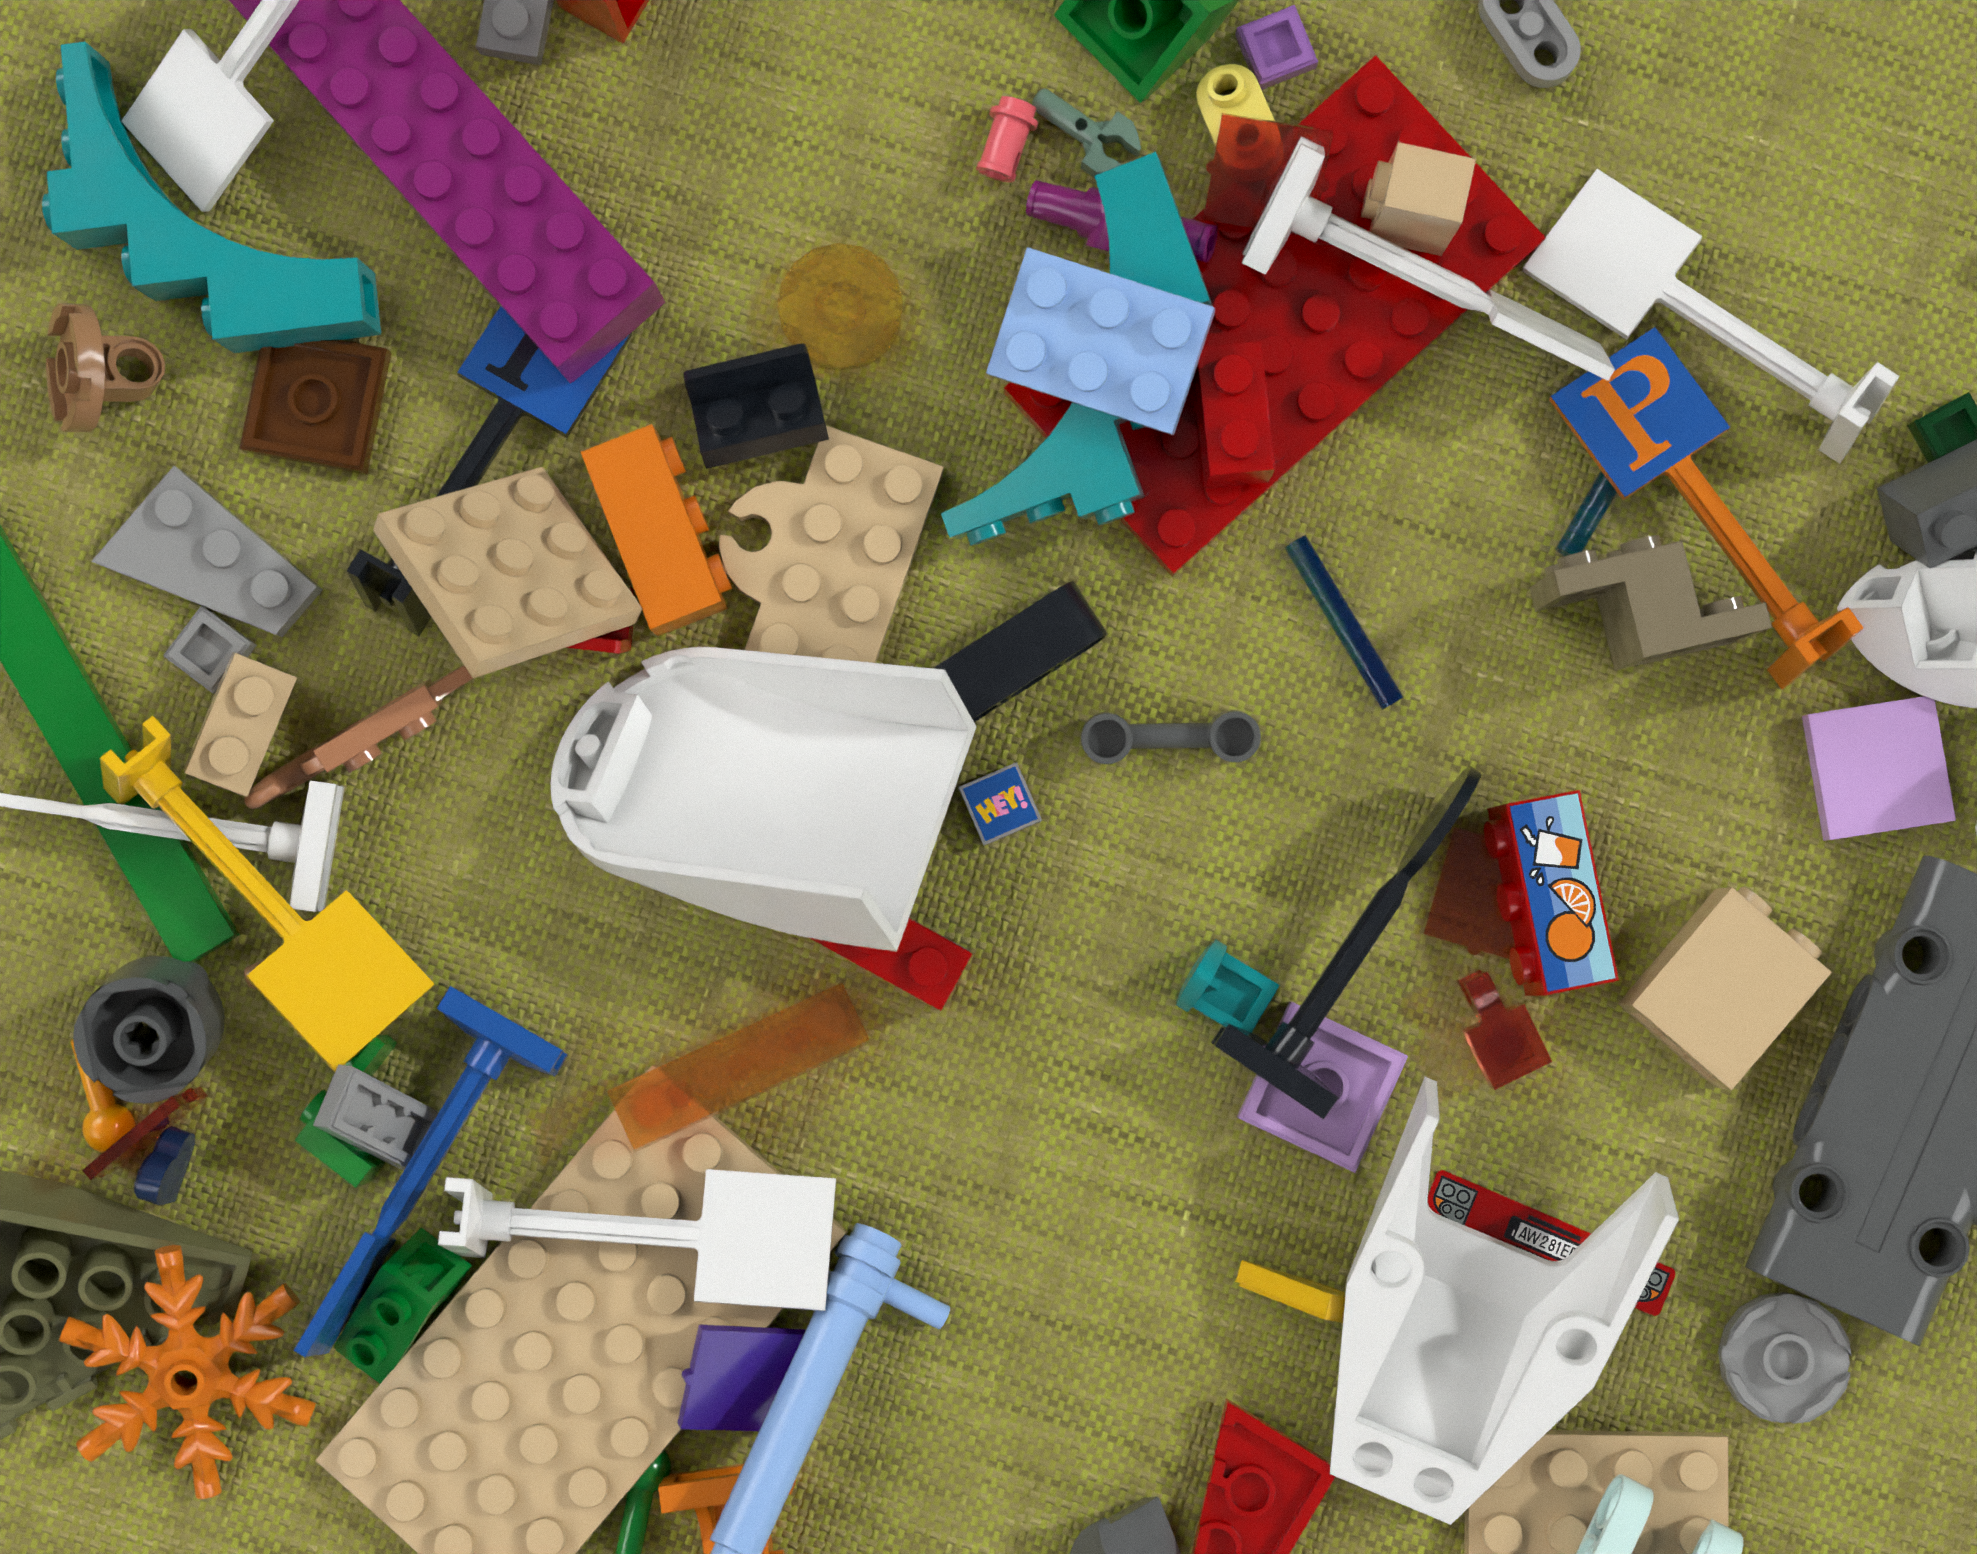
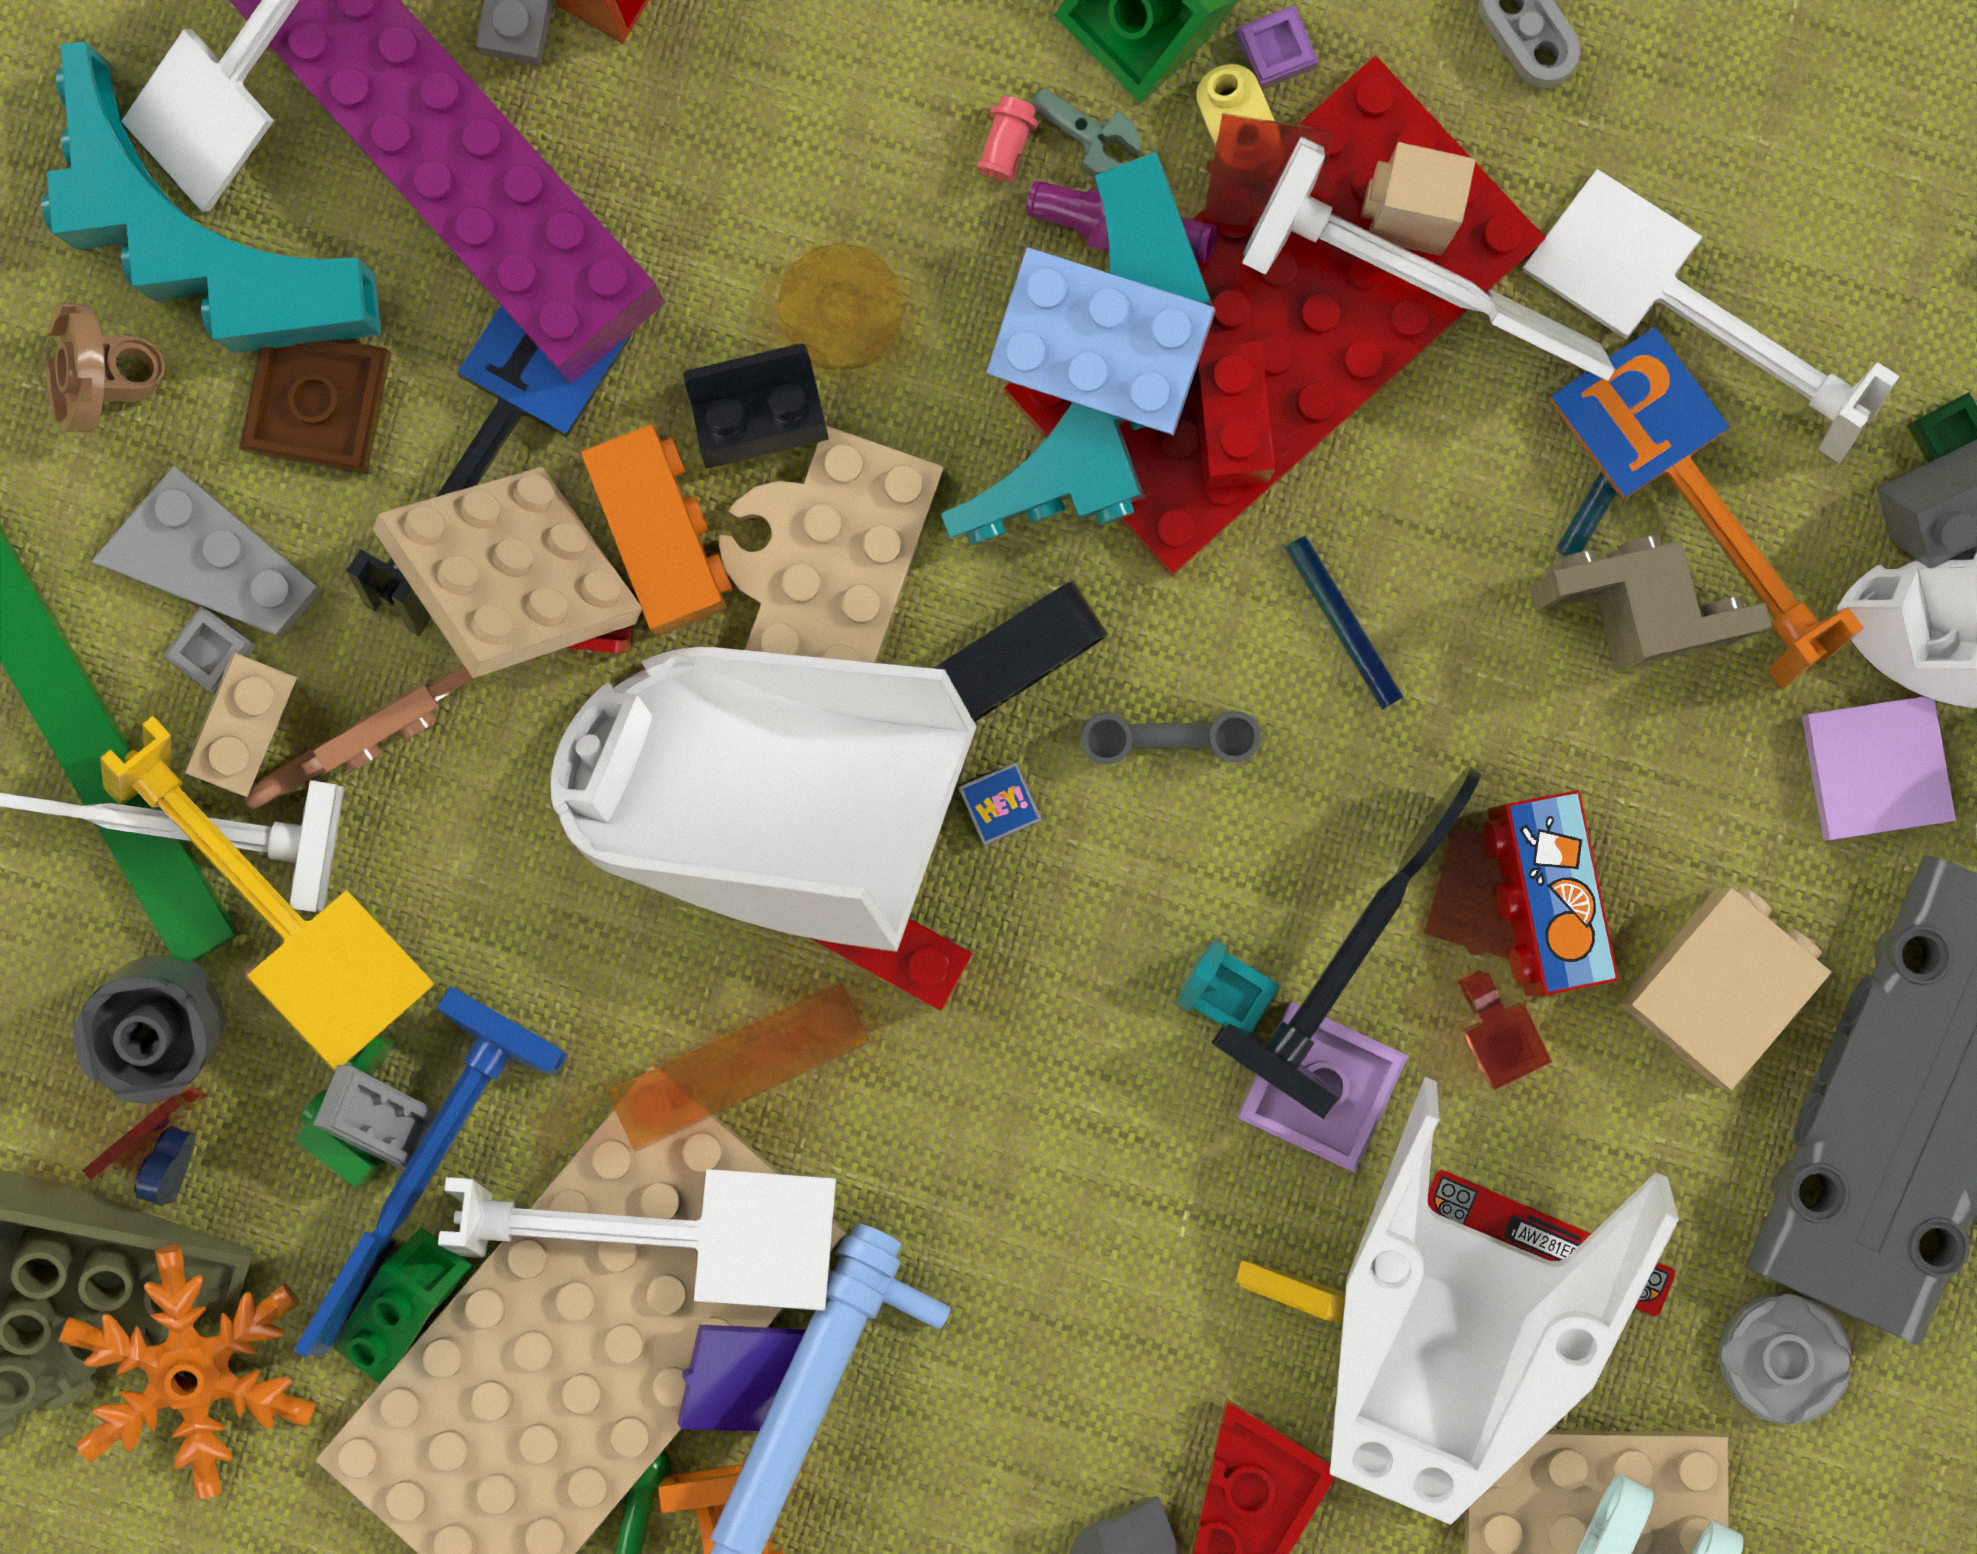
light orange bar [70,1039,136,1153] -> none

